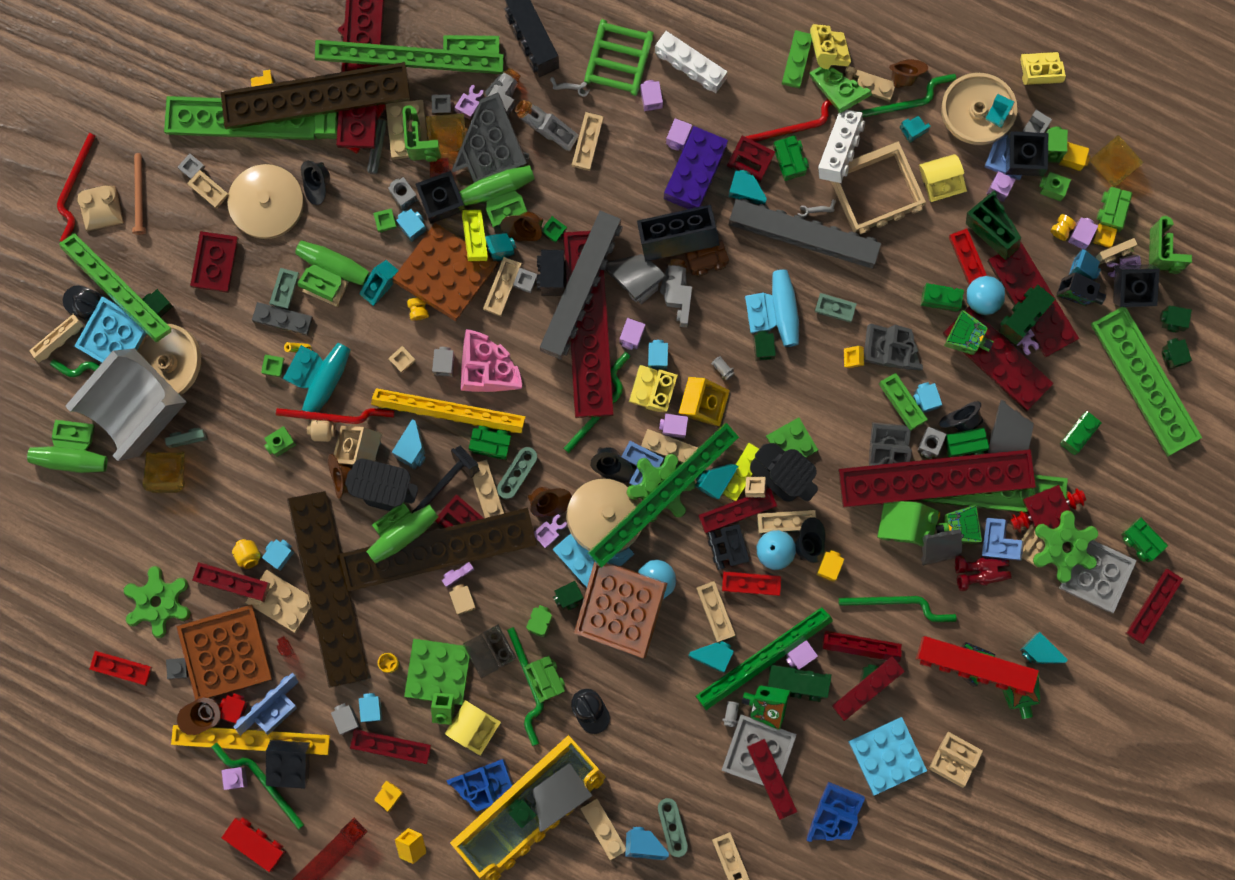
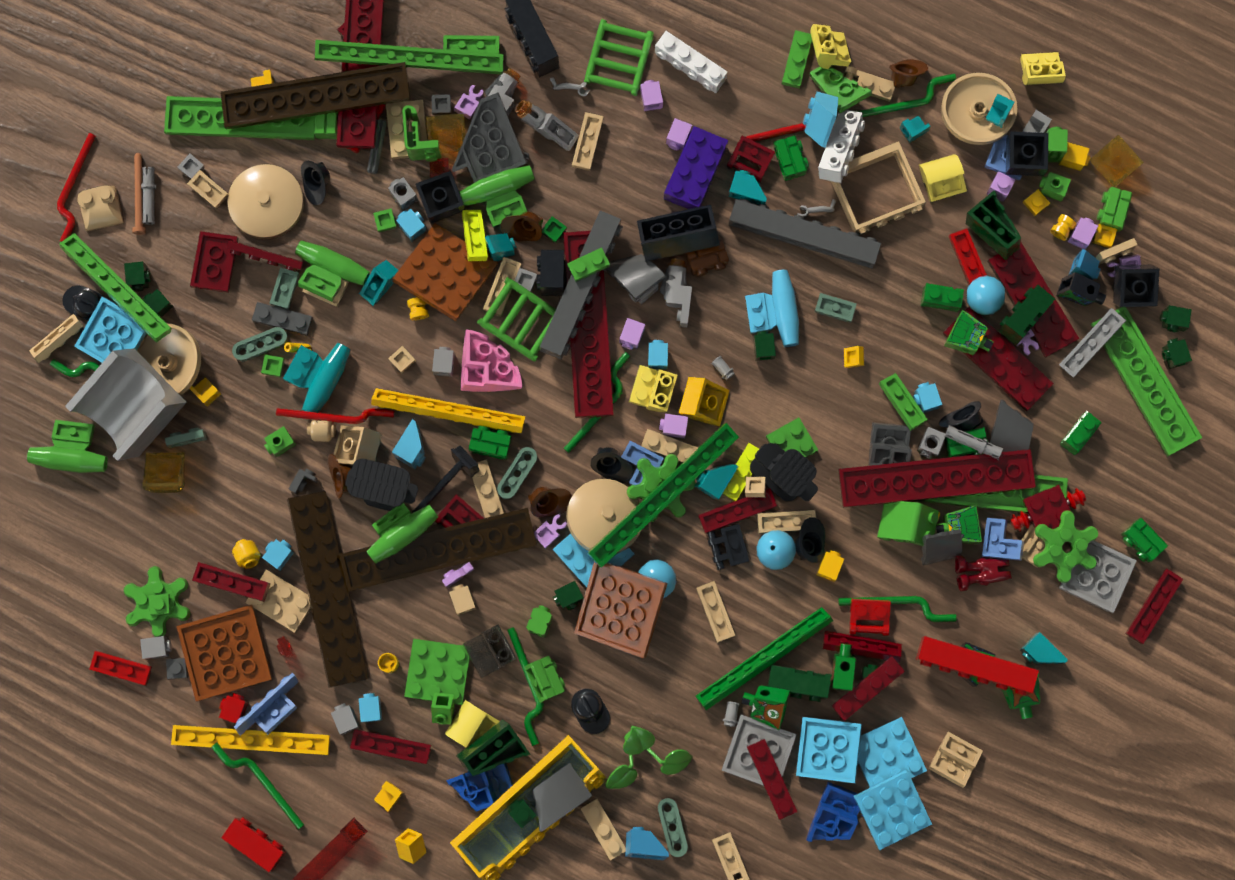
reddish brown piece [177,697,221,735] -> none
lavender brick [222,767,247,790] -> none
black brick [266,740,310,789] -> none
teal slope [688,641,734,673] -> none
red plate [722,571,781,596] -> none
lavender brick [786,640,818,670] -> none
dark grey slope [864,324,923,370] -> none
bright green piece [1149,216,1192,274] -> none
none -> dark green brick [124,261,151,292]
none -> light grey brick [140,636,172,660]
none -> light grey pin [141,167,156,225]
none -> bright green plate [149,594,171,615]
none -> yellow panel [189,378,221,407]
none -> dark red plate [227,240,303,272]
none -> sand green plate [232,327,288,362]
none -> dark grey bracket [288,469,318,495]
none -> dark green wedge [456,719,531,776]
none -> bright green bar [477,277,556,362]
none -> bright green plate [567,247,610,282]
none -> bright green plant [605,726,693,789]
none -> medium azure plate [796,717,862,784]
none -> medium azure slope [803,91,838,148]
none -> green torso [830,643,856,691]
none -> red plate [849,599,891,636]
none -> medium azure plate [854,770,932,850]
none -> light grey pin [944,425,1003,460]
none -> yellow plate [1023,189,1050,216]
none -> light grey plate [1059,308,1126,378]

